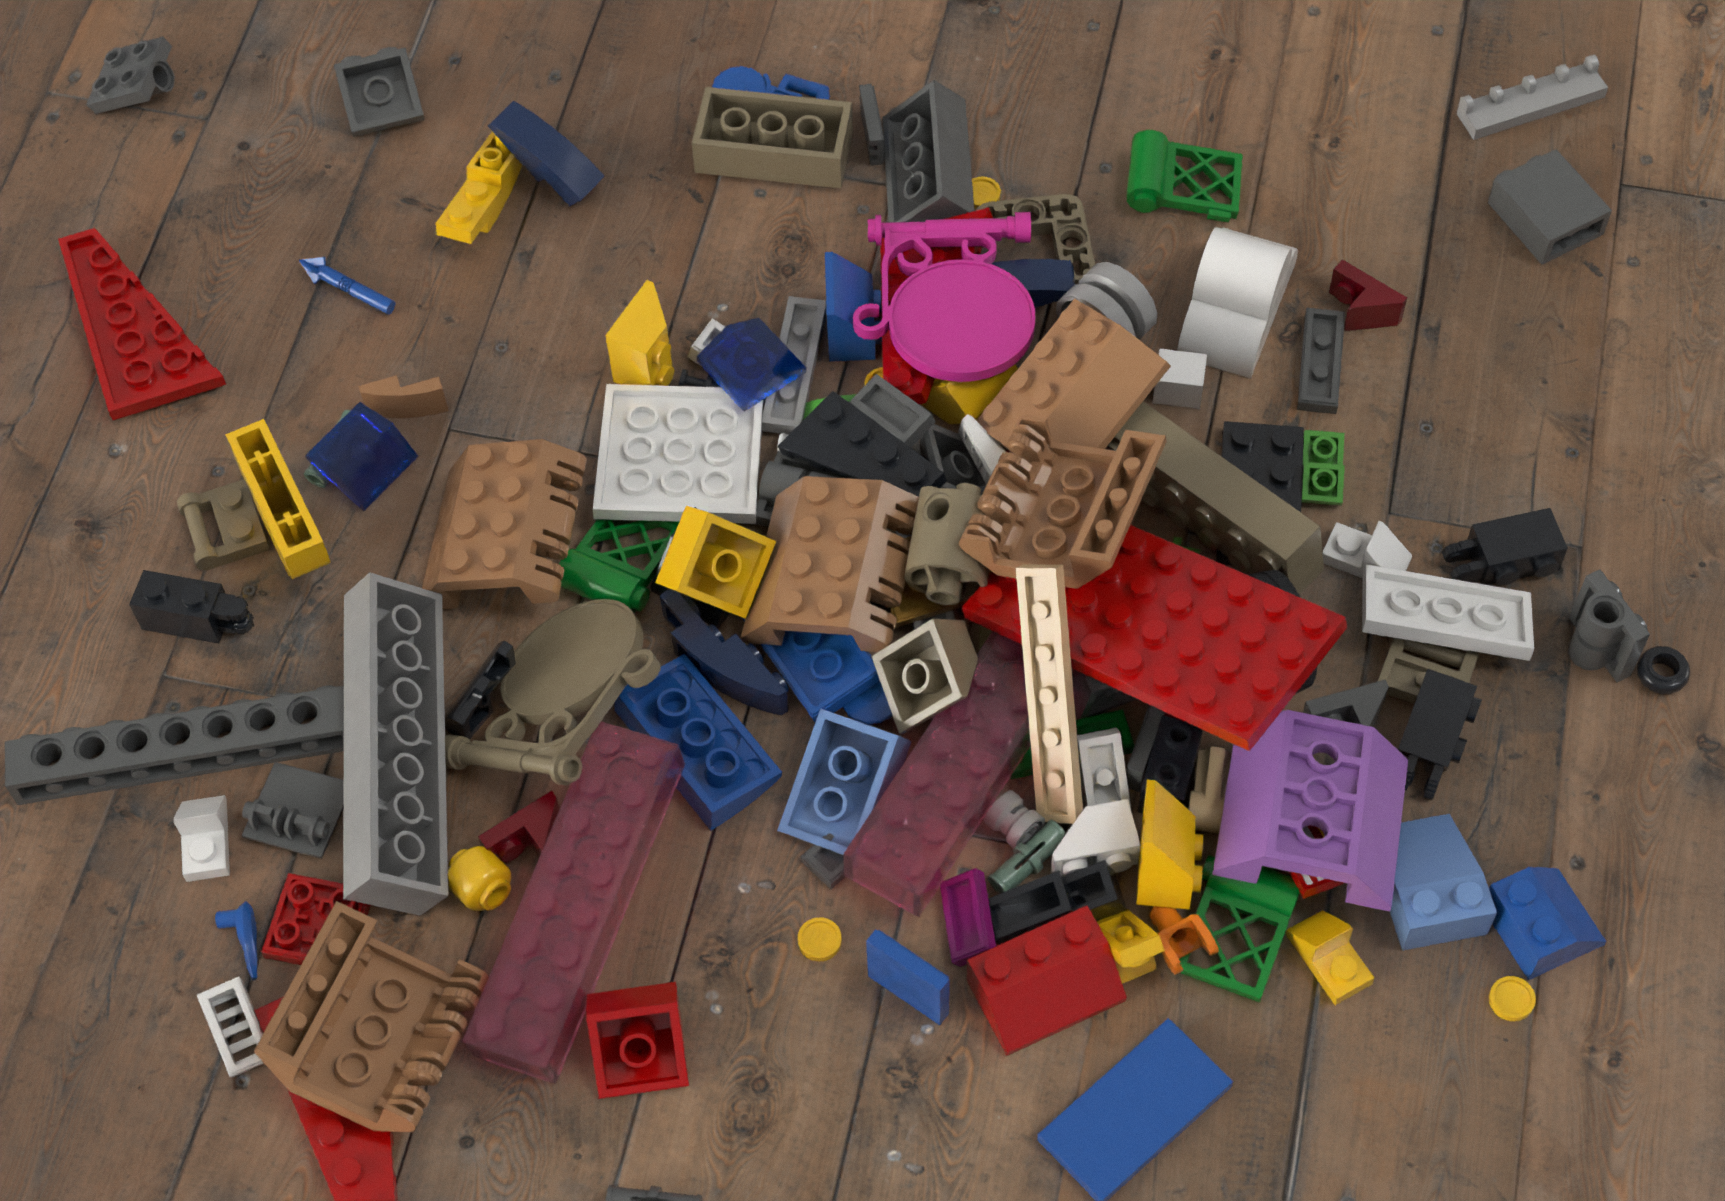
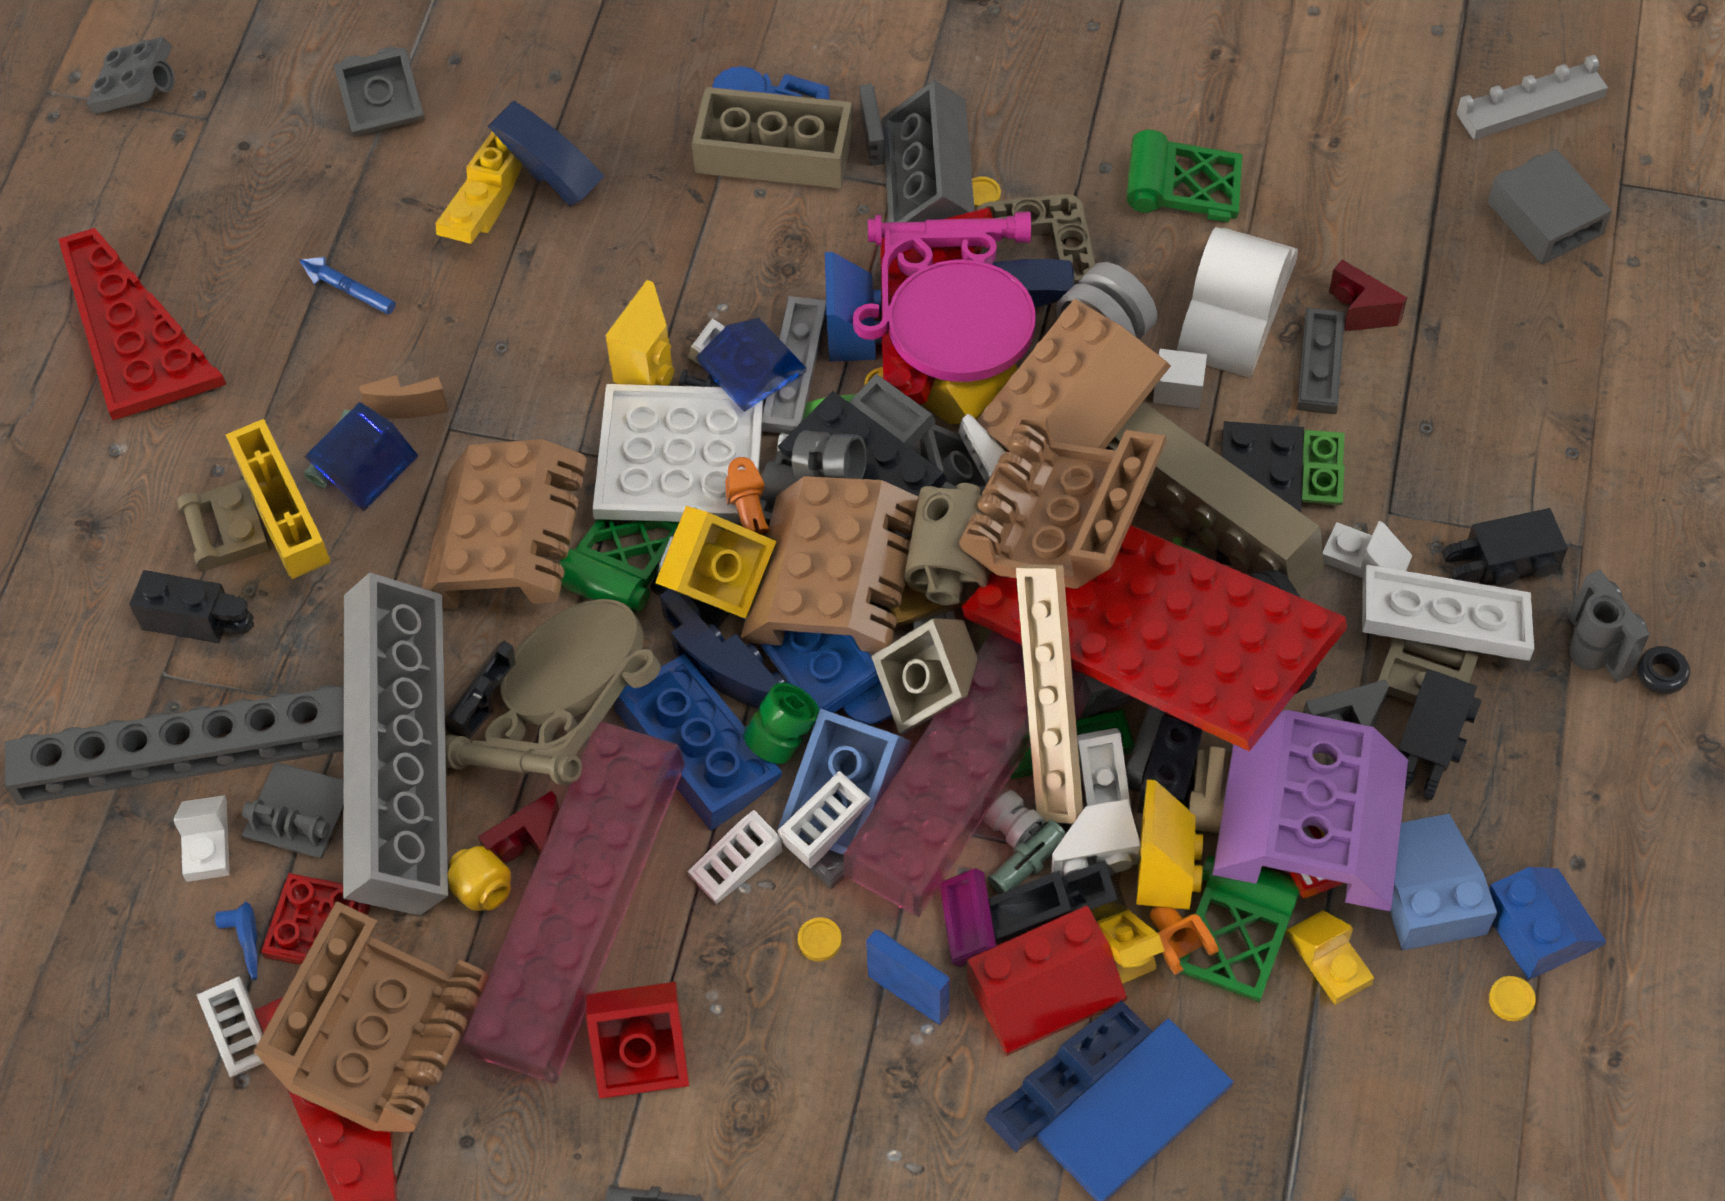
none -> white slope [688,810,782,904]
none -> orange piece [725,457,769,535]
none -> green wheel [743,682,819,764]
none -> white slope [778,771,871,869]
none -> dark grey wheel [792,430,867,481]
none -> dark blue slope [985,1000,1153,1153]

